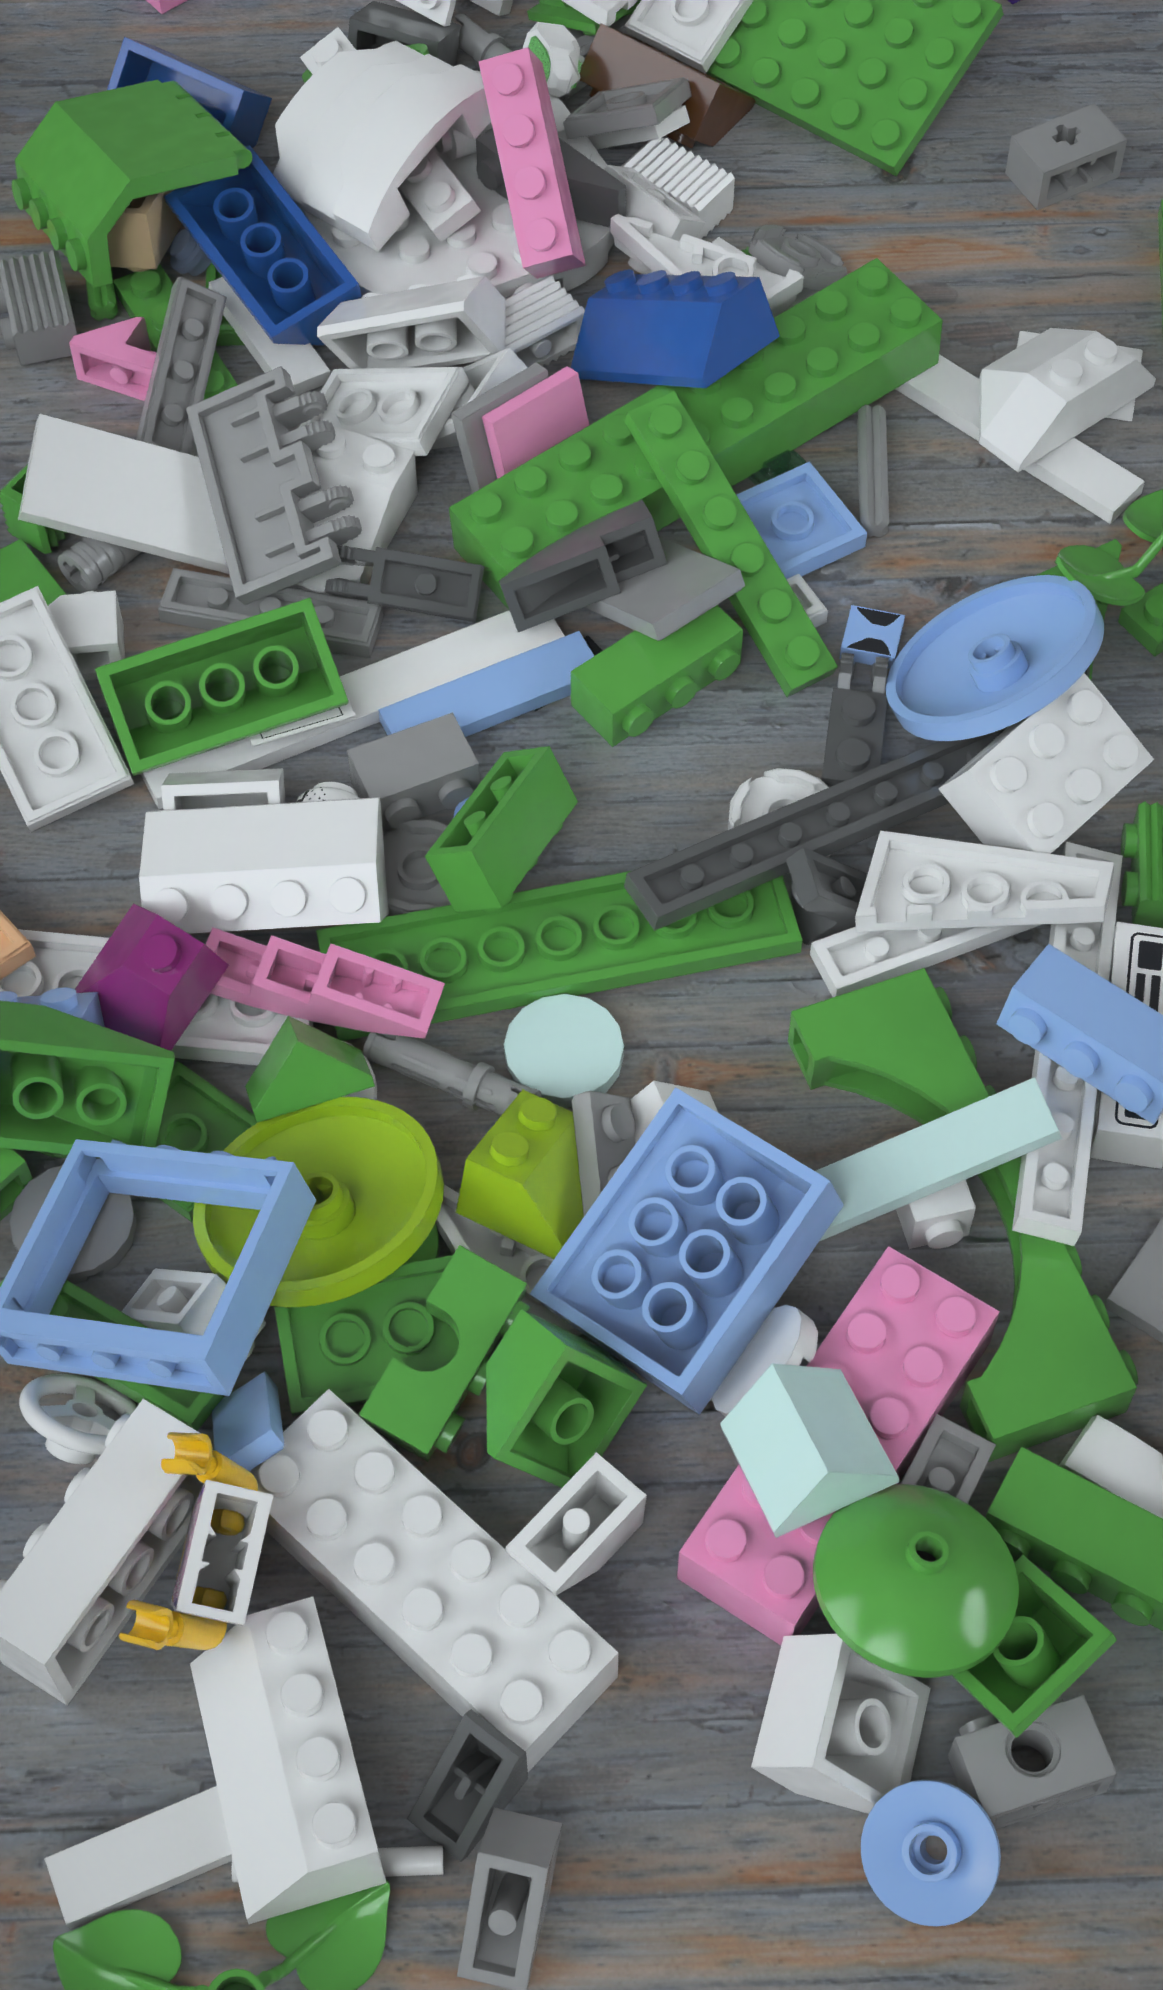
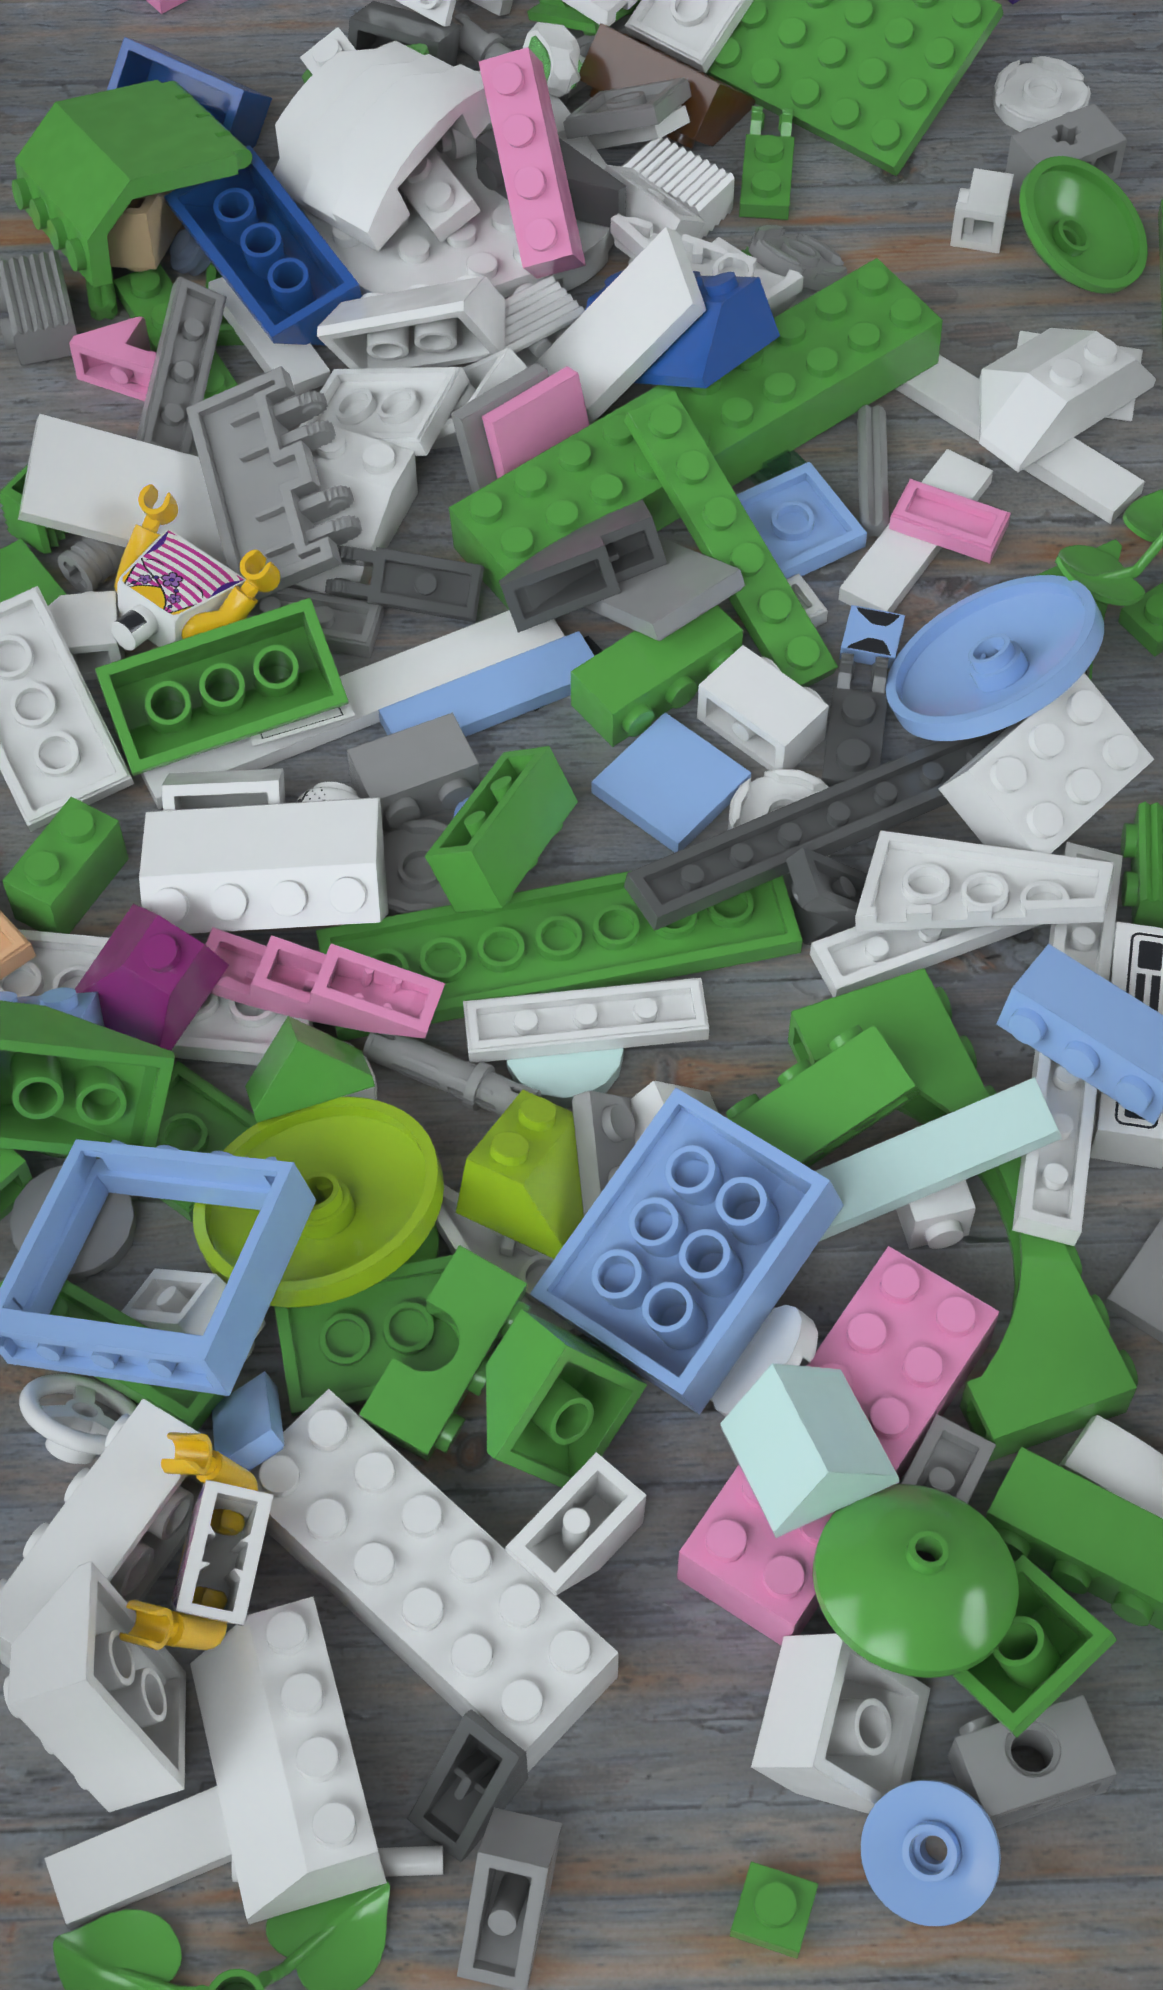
none -> bright green brick [2,796,129,934]
none -> white slope [3,1561,186,1812]
none -> torso [111,484,280,651]
none -> white tile [463,978,709,1063]
none -> white tile [534,227,706,425]
none -> light blue tile [591,712,752,853]
none -> white brick [697,645,829,770]
none -> bright green brick [725,1024,920,1167]
none -> bright green plate [730,1861,818,1959]
none -> bright green hinge [739,106,795,220]
none -> white tile [838,449,993,613]
none -> bright pink tile [889,479,1011,564]
none -> white brick [950,168,1014,253]
none -> white tile [992,56,1091,132]
none -> bright green dish [1019,156,1148,294]

